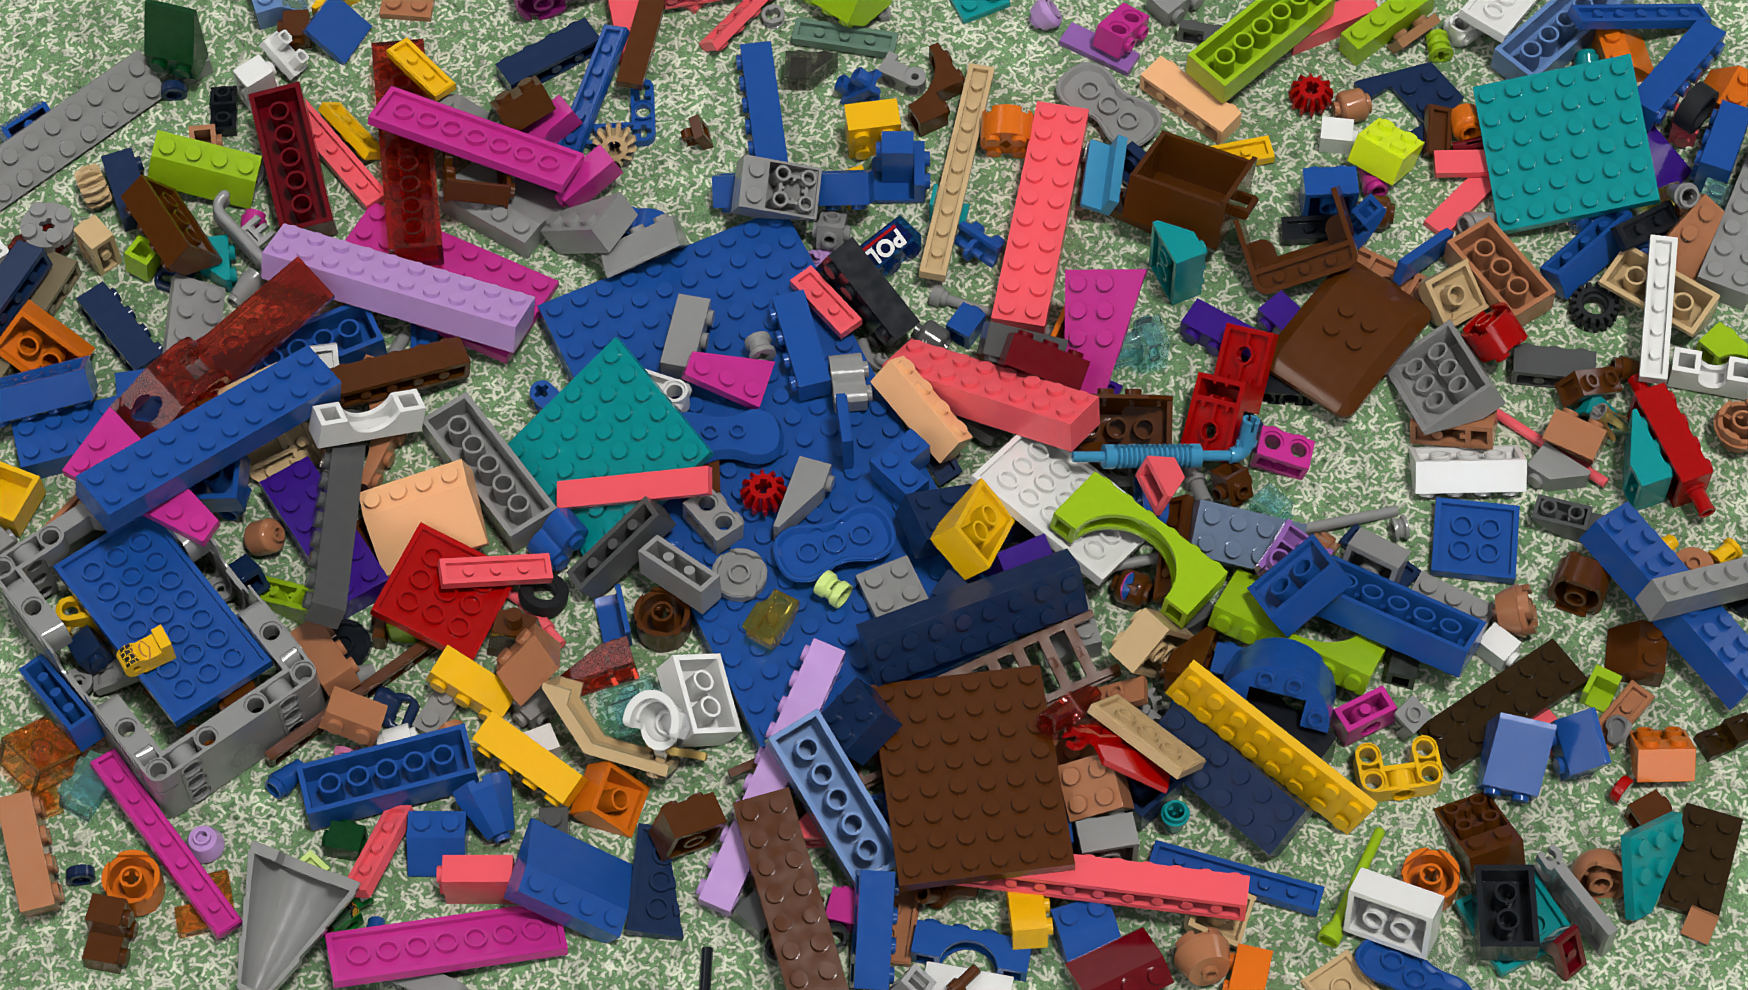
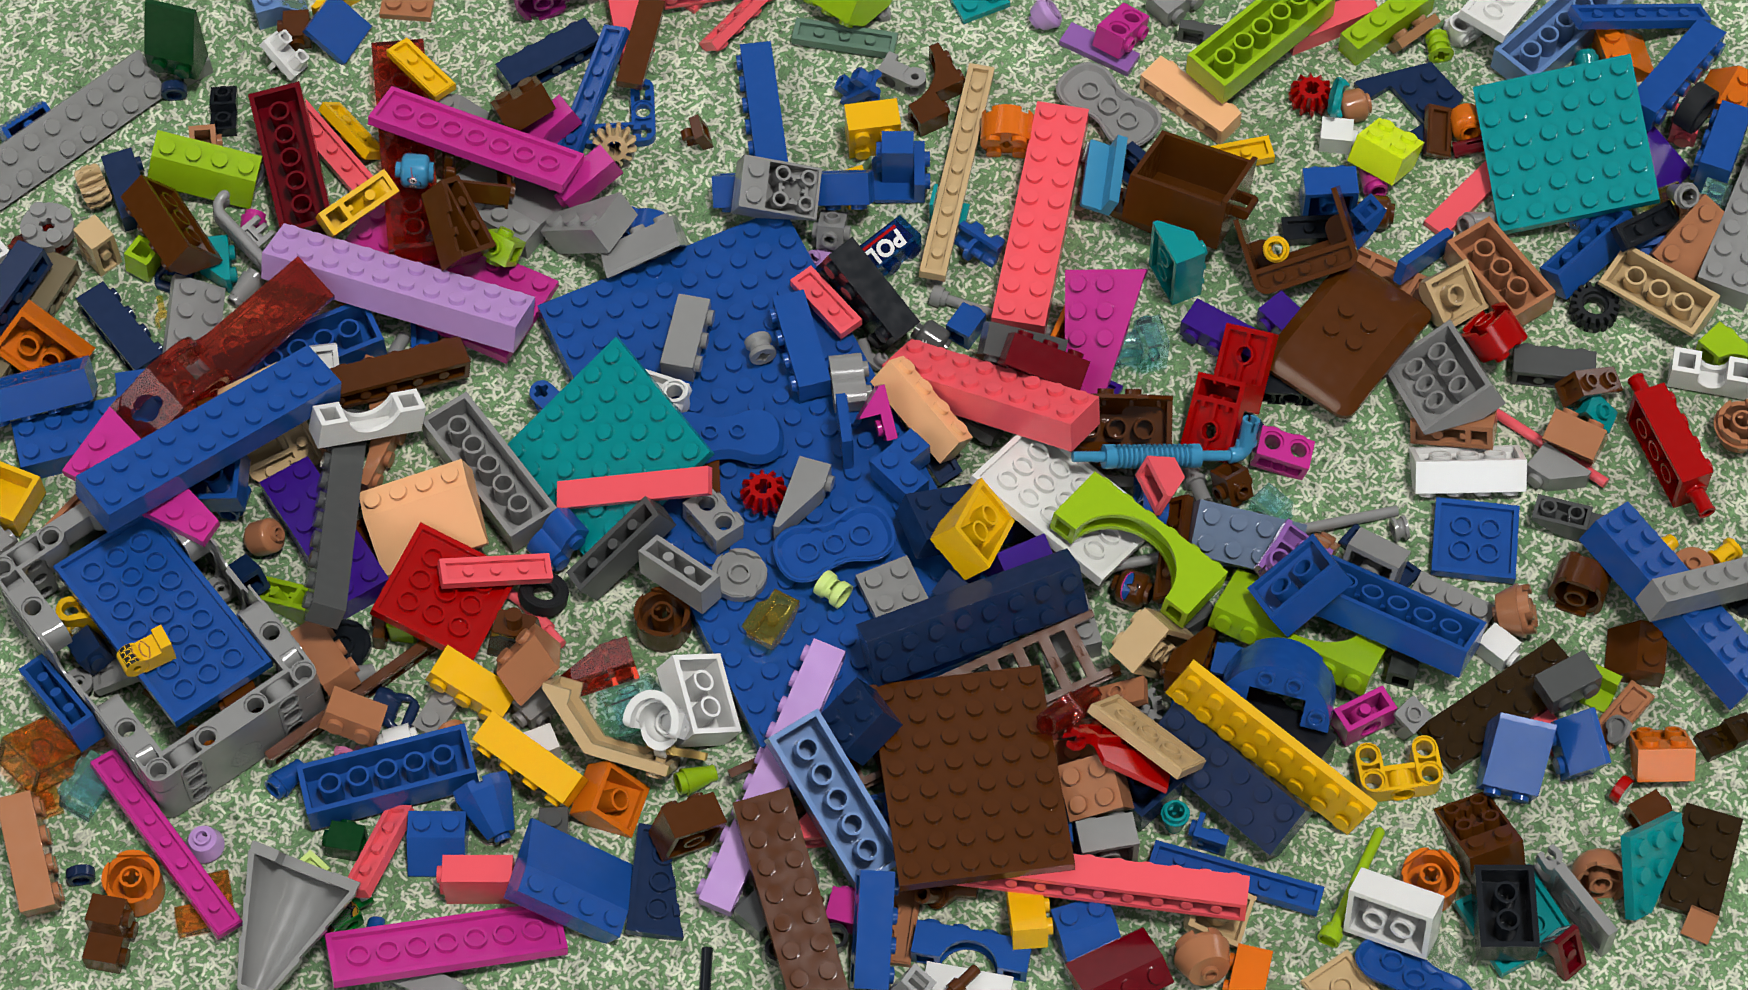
white brick [233,54,280,112] -> none
blue panel [594,584,633,651] -> none
dark pink wing [681,351,775,409] -> none
light grey bush [762,4,785,29] -> none
clear smoke slope [784,50,838,91] -> none
coral tile [1433,150,1489,178] -> none
pearl gold piece [1590,403,1628,442] -> none
reddish brown cone [1609,355,1640,382] -> none
teal slope [1622,408,1673,511] -> none
white plate [1638,235,1678,384] -> none
none -> clear yellow hand [155,295,167,328]
none -> yellow slope [315,169,400,238]
none -> dark azure head [395,153,434,189]
none -> reddish brown wedge [421,175,496,271]
none -> lime brick [483,226,526,267]
none -> lime cone [673,764,718,796]
none -> dark pink slope [856,384,898,441]
none -> blue bracket [1188,812,1229,857]
none -> yellow cone [1263,236,1290,263]
none -> teal piece [1327,77,1350,118]
none -> dark grey brick [1533,650,1603,715]

